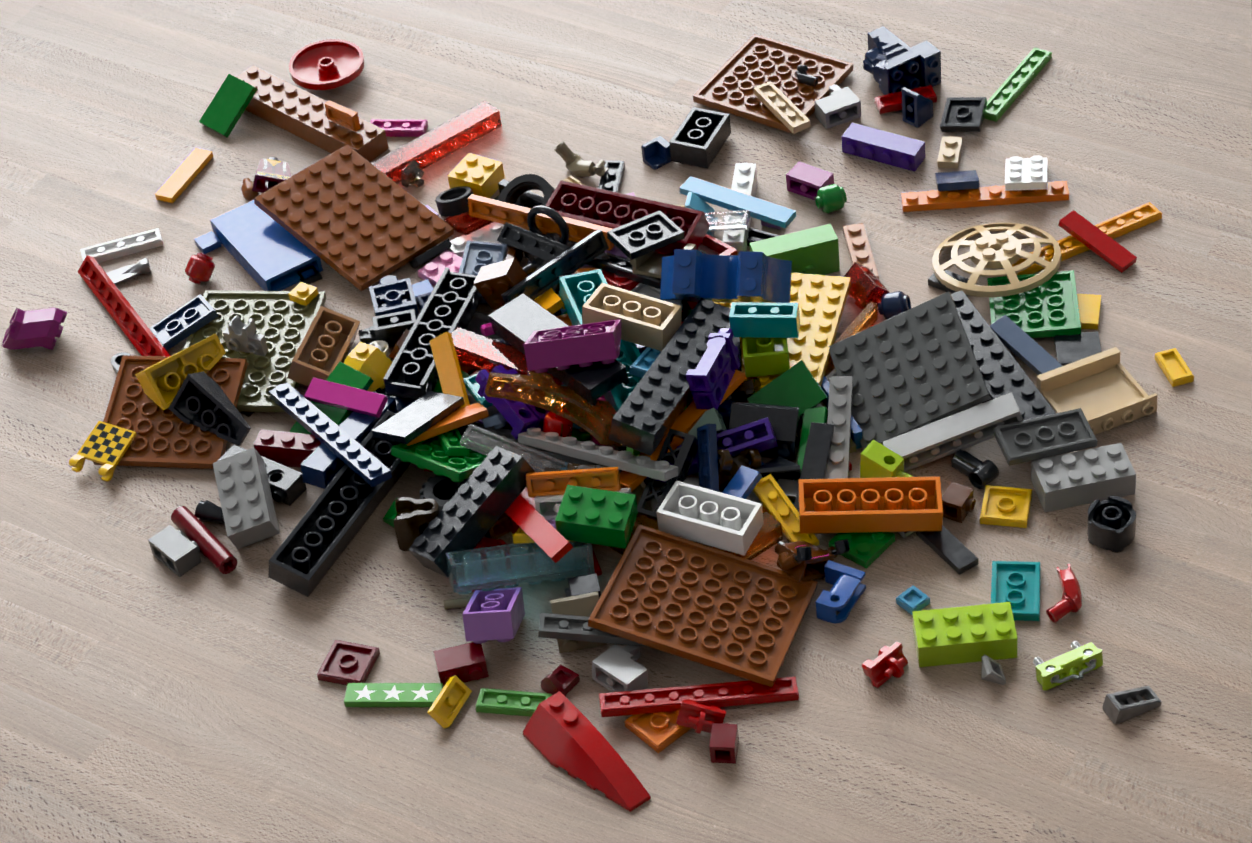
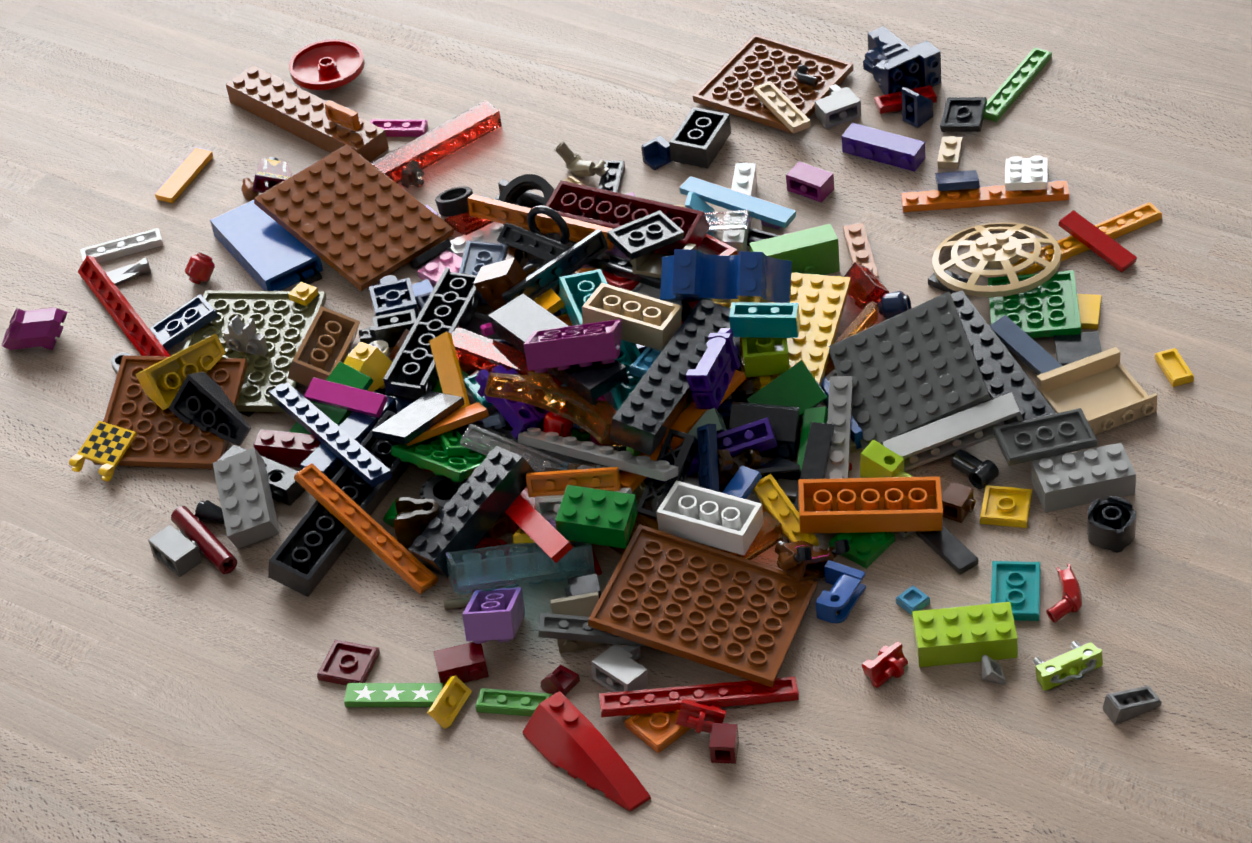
tile [194,231,222,254] -> none
green tile [199,74,258,138] -> none
yellow brick [448,153,505,198] -> none
green head [815,184,847,213] -> none
none -> orange tile [294,463,438,595]

